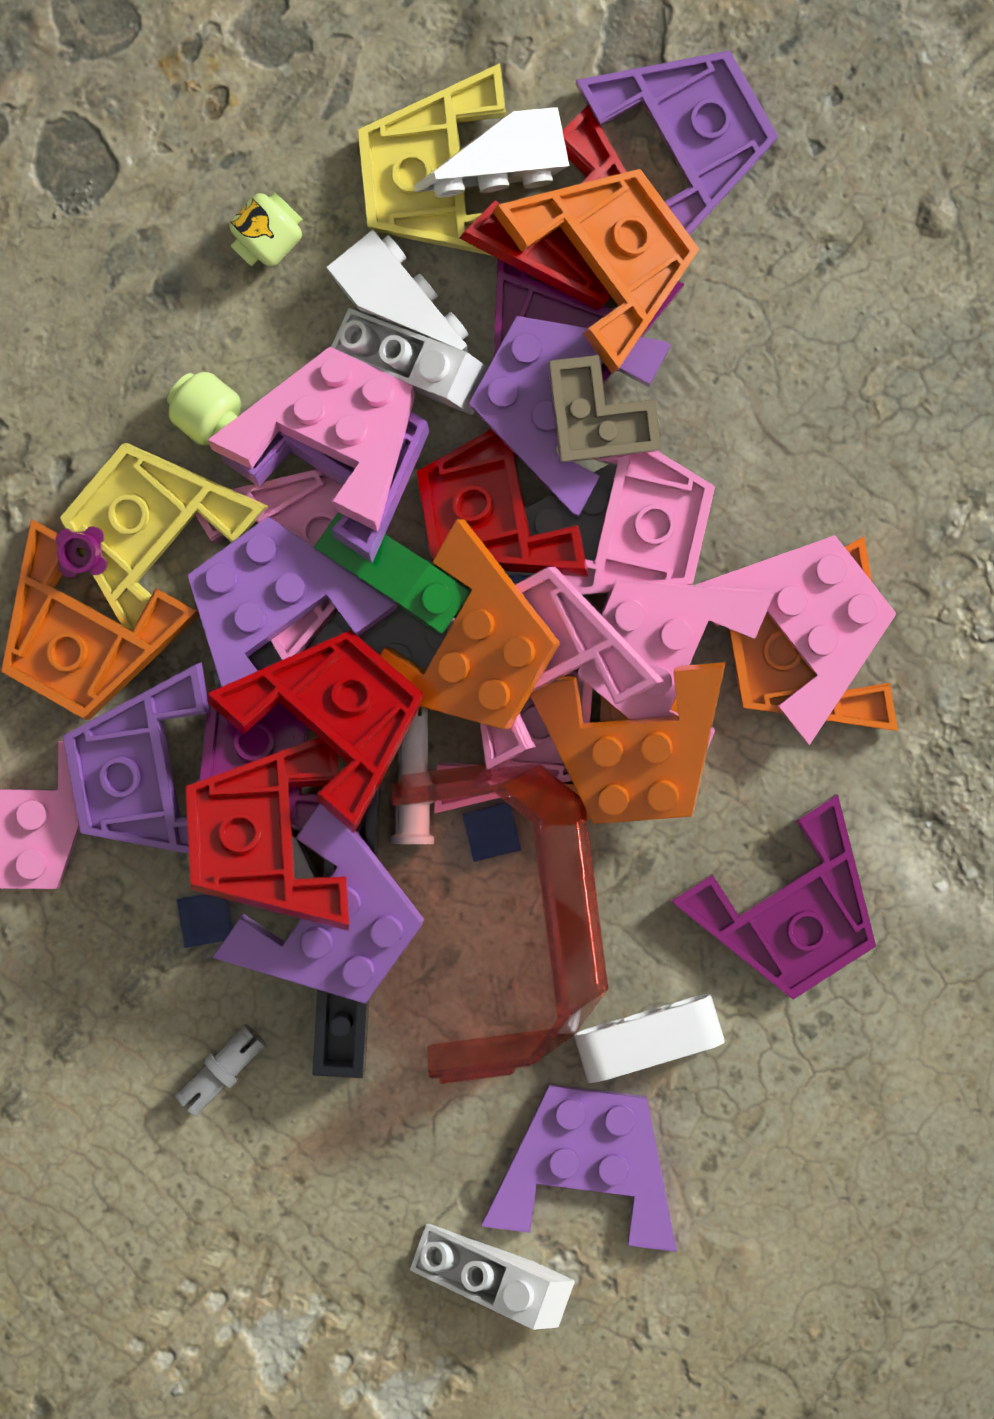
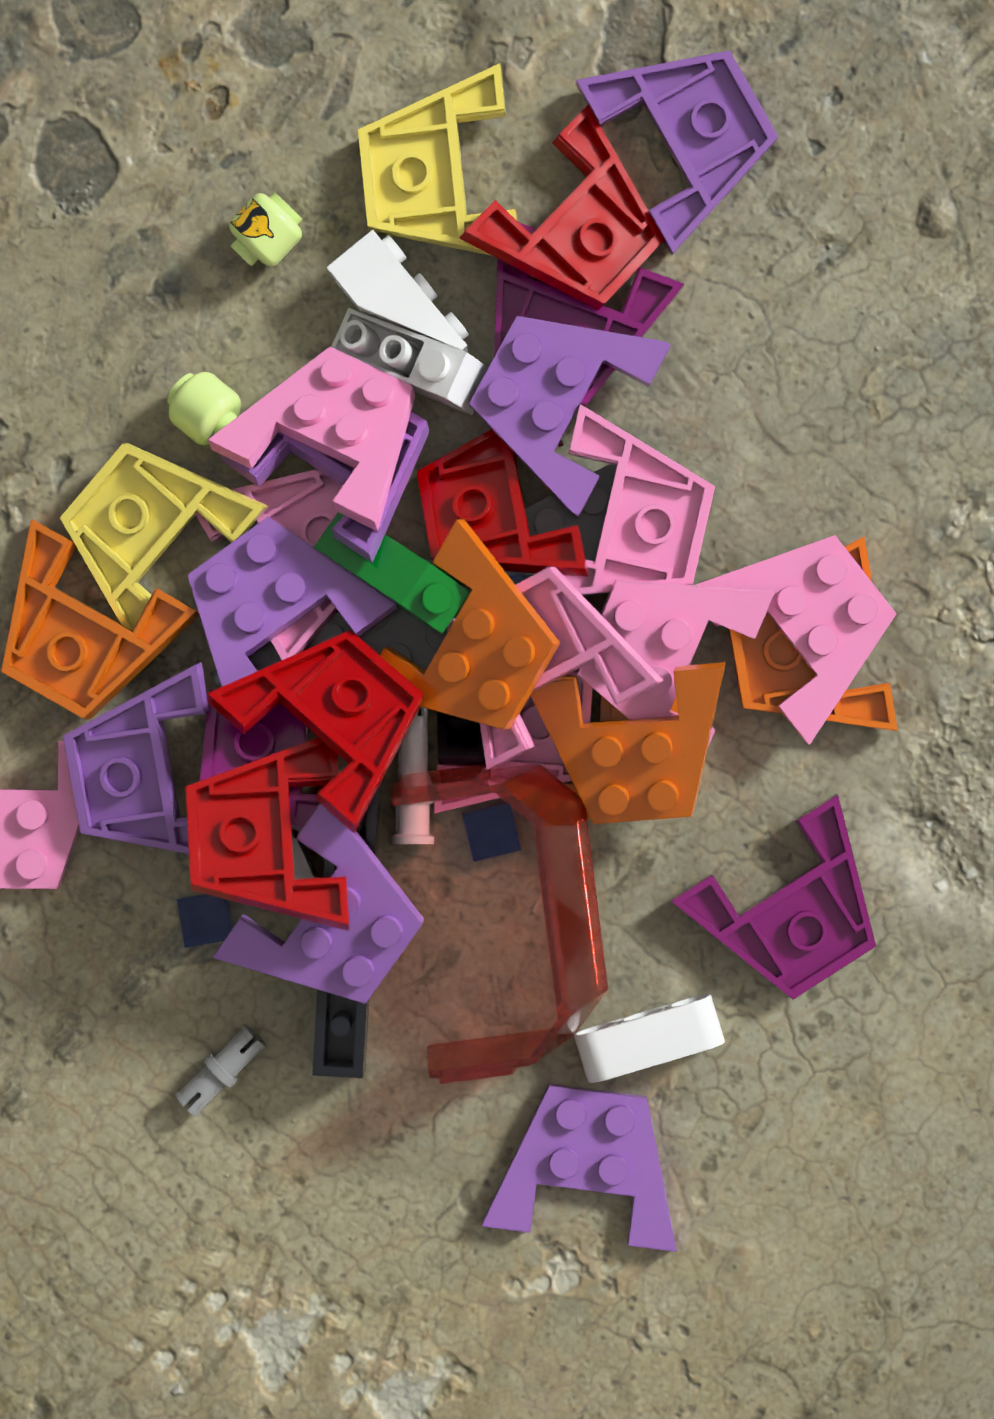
magenta plate [56,526,107,578] -> none
white slope [410,1224,575,1330] -> none
white slope [414,107,569,198] -> none
orange wing [492,169,699,374] -> none
dark tan plate [547,355,662,463] -> none
none -> black tile [437,712,486,764]

